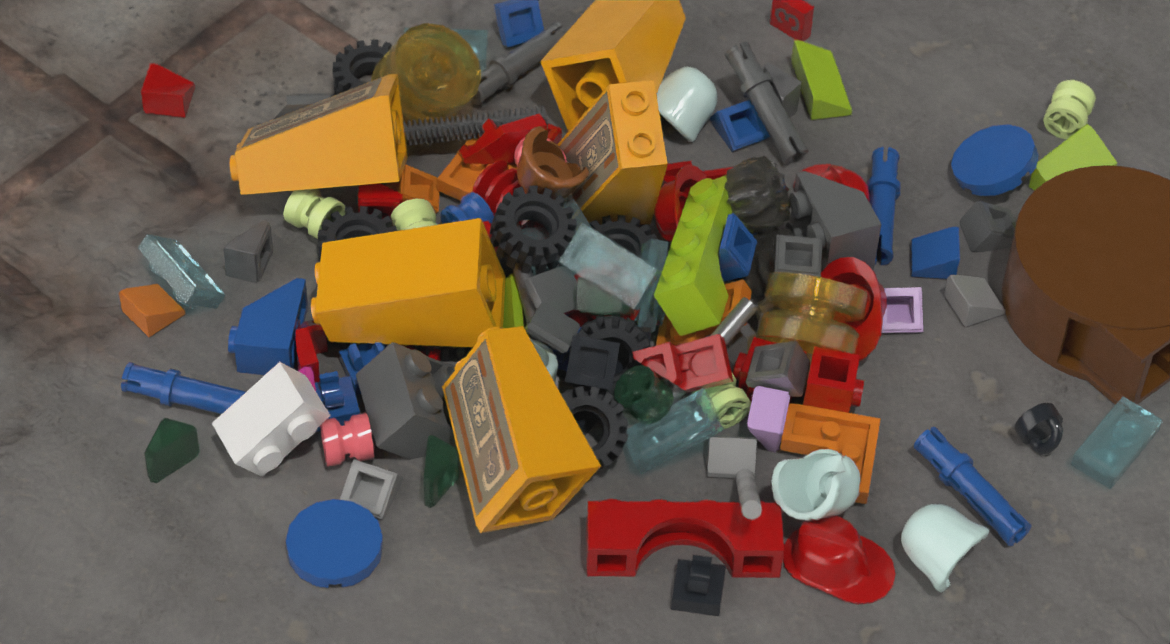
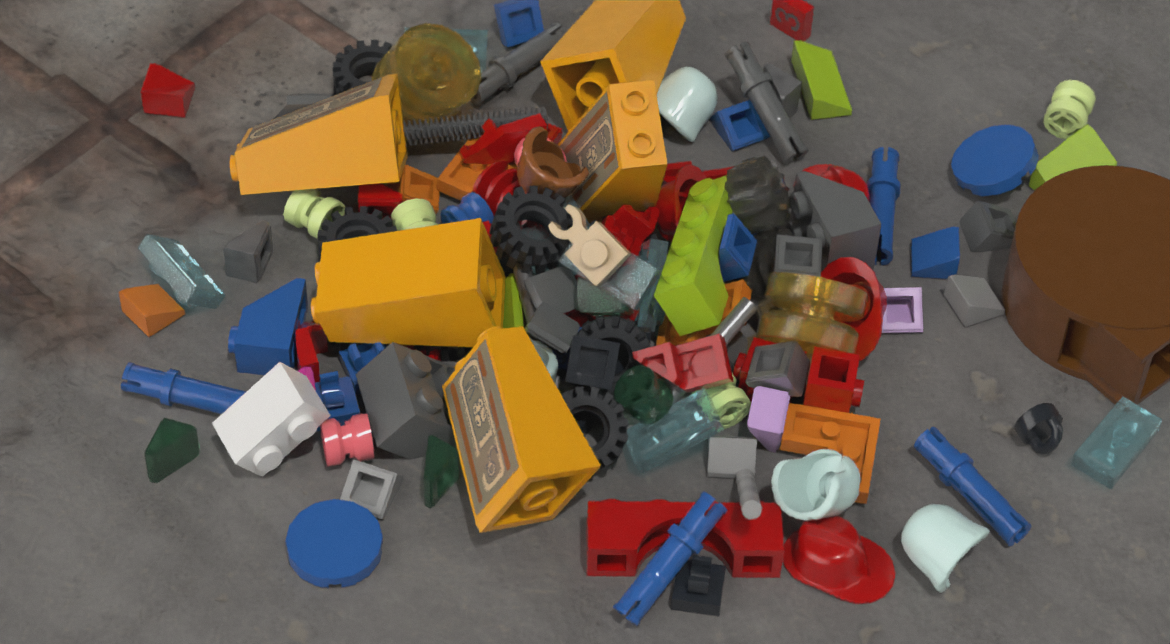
none -> tan plate [548,205,632,287]
none -> red slope [601,205,660,272]
none -> blue pin [613,491,728,627]

